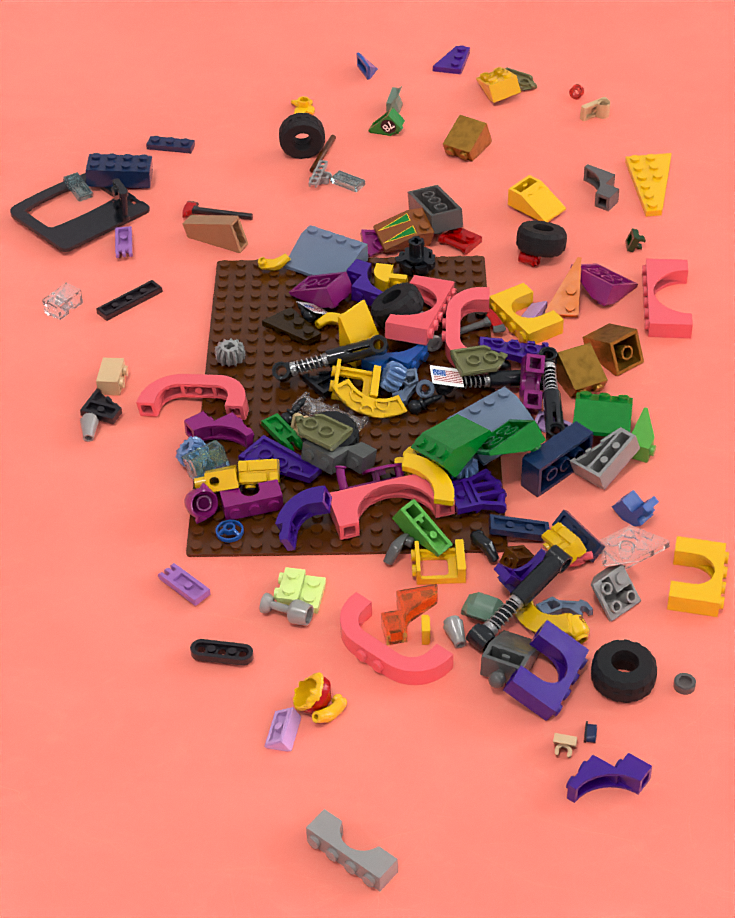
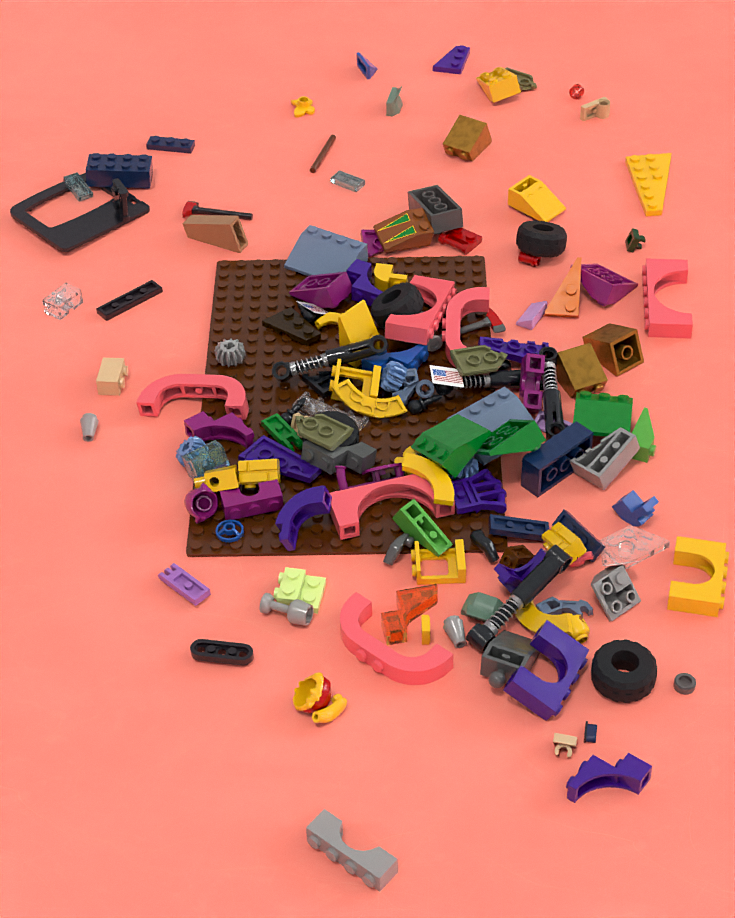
black wing [80,388,122,424] -> none
medium lavender hinge [115,226,133,258] -> none
yellow arm [258,253,291,271] -> none
lavender slope [264,707,301,752] -> none
black tyre [279,113,325,159] -> none
light grey piece [308,160,332,188] -> none
green slope [368,107,405,136] -> none
black piece [395,236,436,276] -> none
yellow arch [489,283,564,344] -> none
dark grey arch [583,164,620,211] -> none

